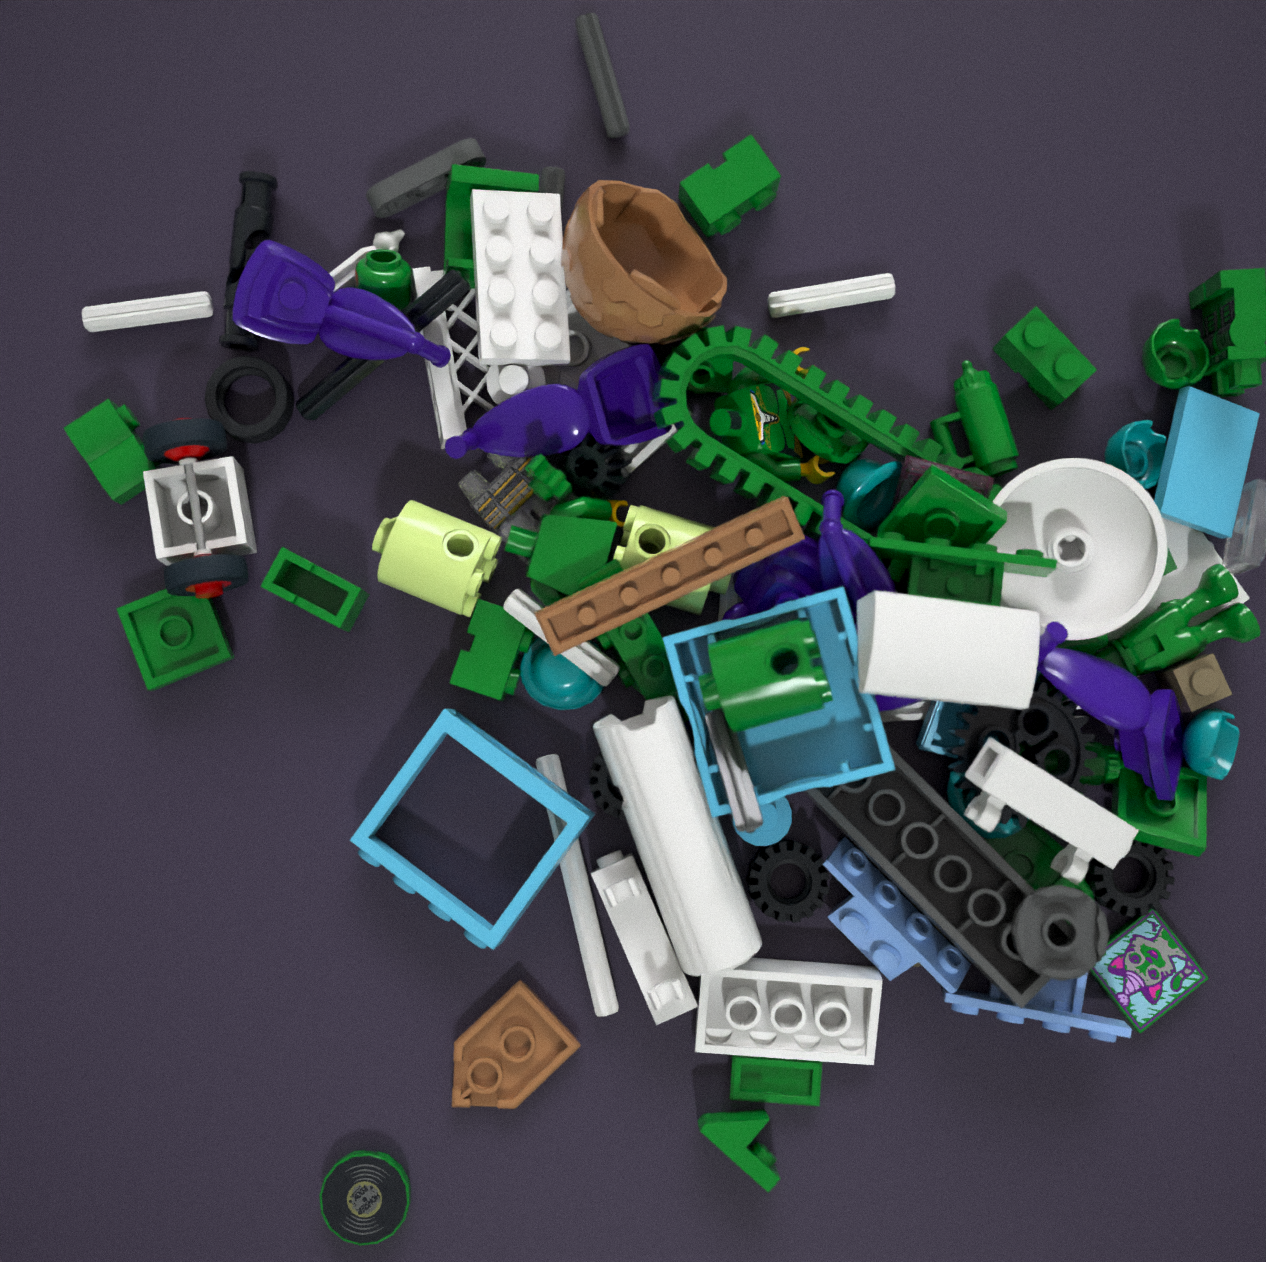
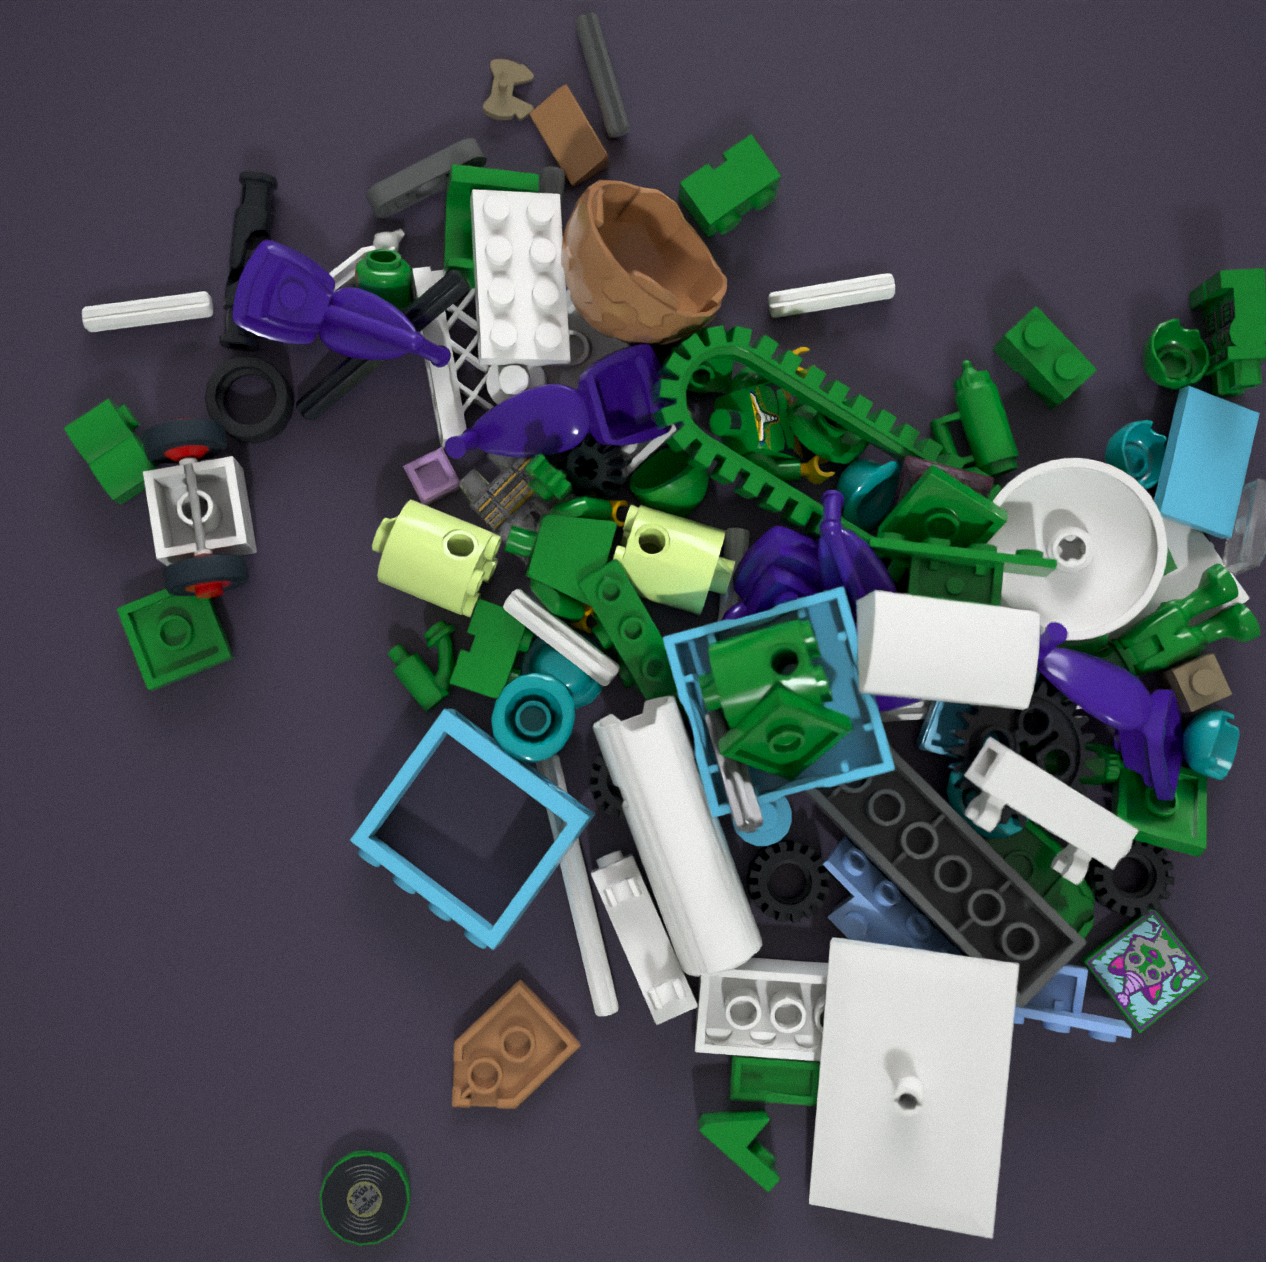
green brick [261,547,370,632] -> none
medium nougat tile [534,496,805,656] -> none
dark grey tile [1011,885,1109,981] -> none
none -> green plant [387,619,456,713]
none -> lavender tile [403,447,463,505]
none -> dark tan piece [483,59,534,121]
none -> teal hat [491,672,575,763]
none -> medium nougat slope [529,85,609,188]
none -> green hat [629,447,709,518]
none -> green tile [718,687,853,781]
none -> white piece [809,937,1019,1239]

